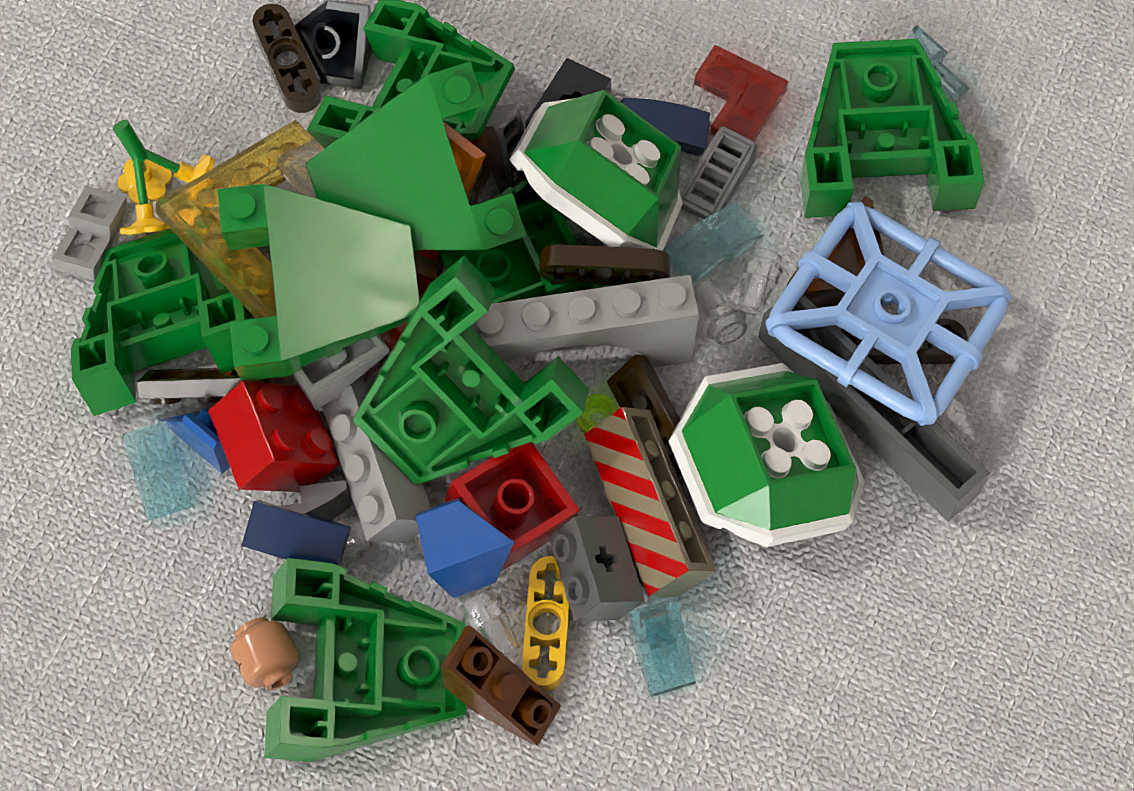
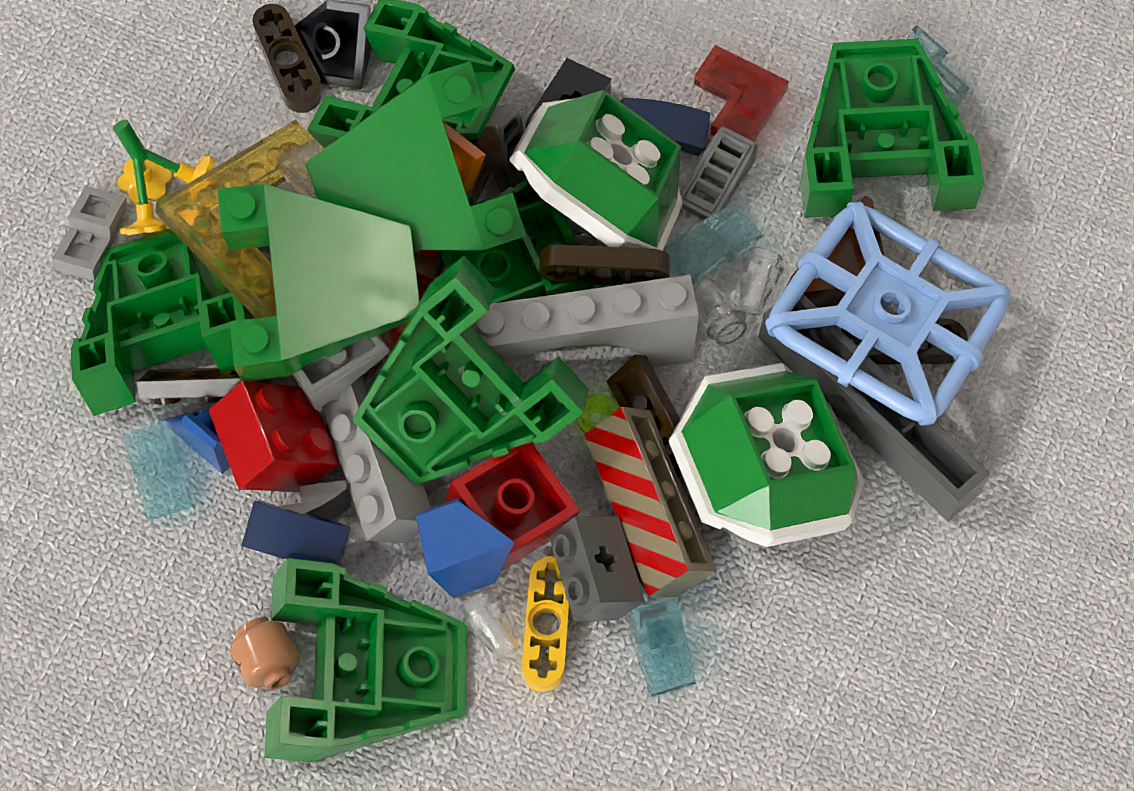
reddish brown slope [441,625,561,746] -> none

